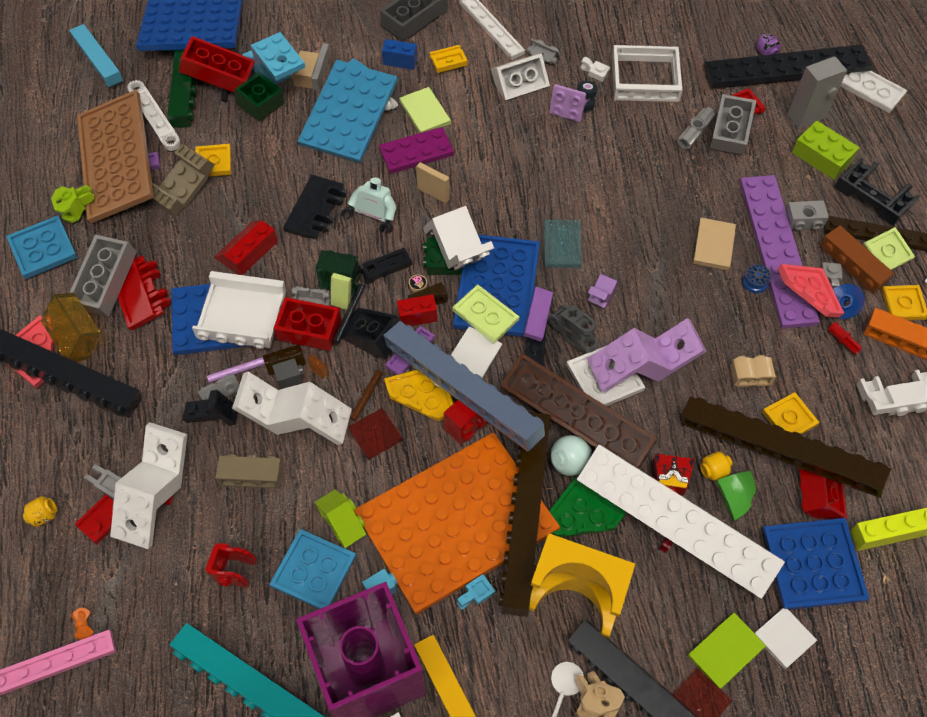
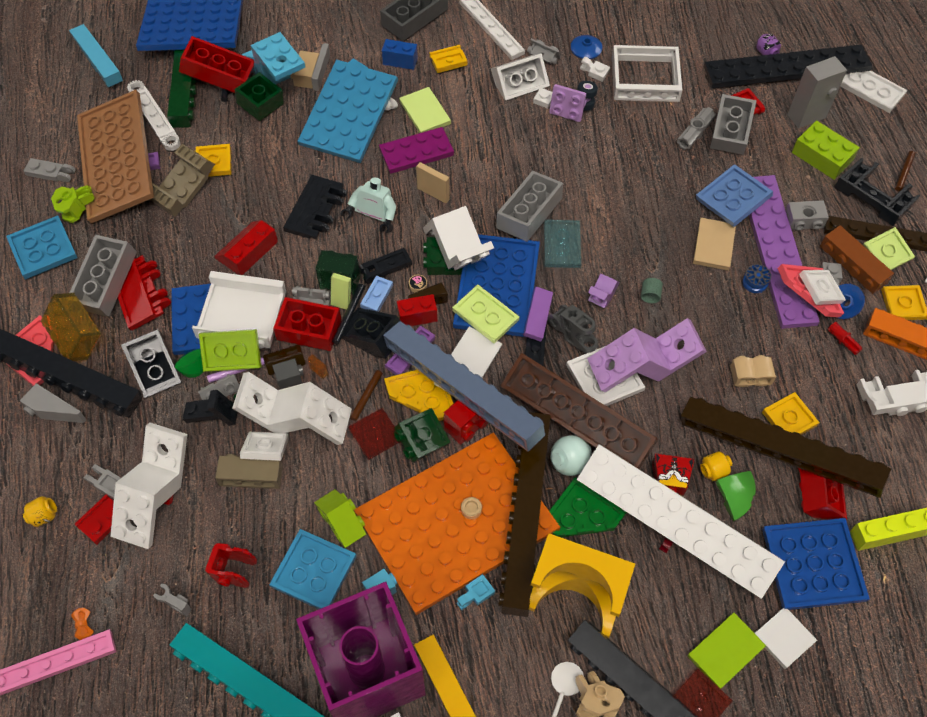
none -> light grey slope [20,383,86,423]
none -> light grey hinge [24,158,75,182]
none -> slope [121,329,182,398]
none -> light grey plate [153,584,192,617]
none -> green piece [174,348,203,378]
none -> lime tile [199,329,262,372]
none -> white tile [240,432,289,461]
none -> light blue plate [360,276,393,312]
none -> dark green plate [394,408,451,463]
none -> tan tile [461,497,482,519]
none -> light grey brick [496,171,563,242]
none -> white plate [533,88,552,109]
none -> blue dish [571,35,602,59]
none -> sand green piece [641,278,663,303]
none -> medium blue plate [696,164,773,227]
none -> white tile [799,270,846,305]
none -> reddish brown bar [895,151,915,192]

